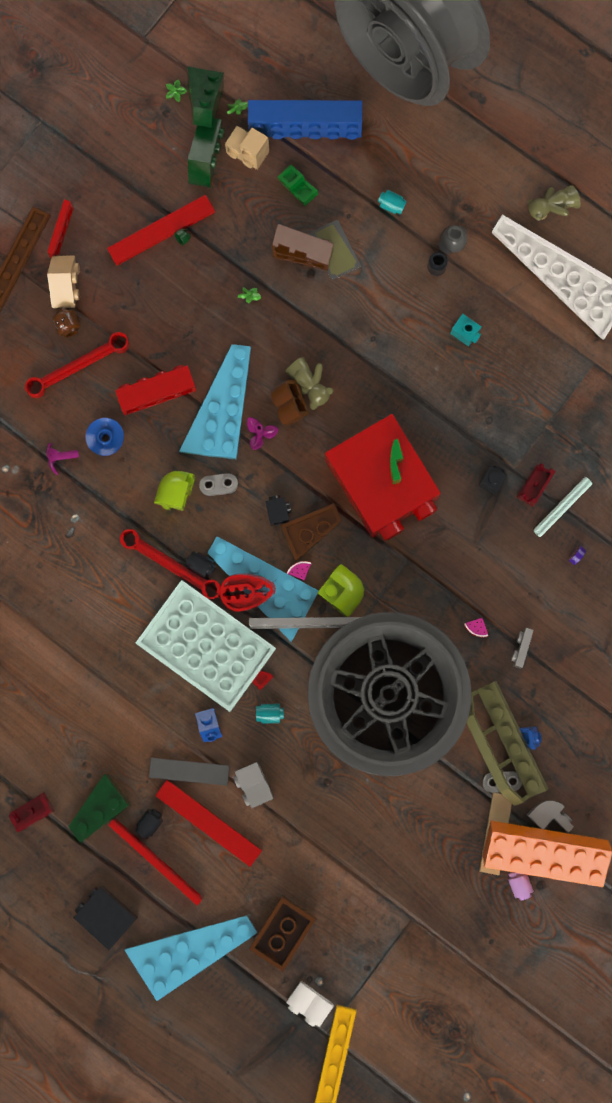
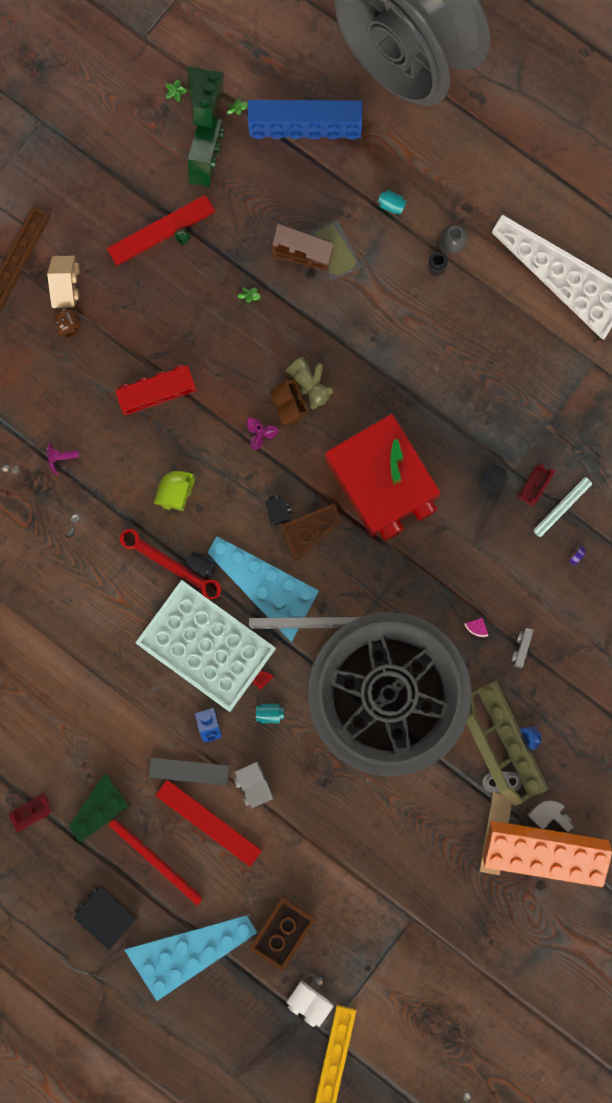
red piece [25,332,129,398] -> none
red tile [47,199,74,258] -> none
blue dish [86,418,124,456] -> none
black brick [135,808,163,839] -> none
medium azure wing [179,344,251,460] -> none
light grey plate [199,473,238,496] -> none
red piece [220,573,276,612] -> none
tan brick [225,126,269,170] -> none
green slope [278,165,318,206] -> none
dark pink tile [287,561,312,581] -> none
lime brick [317,564,364,617] -> none
teal brick [450,314,482,347] -> none
lavender brick [508,872,534,901] -> none
olive piece [527,185,581,220] -> none

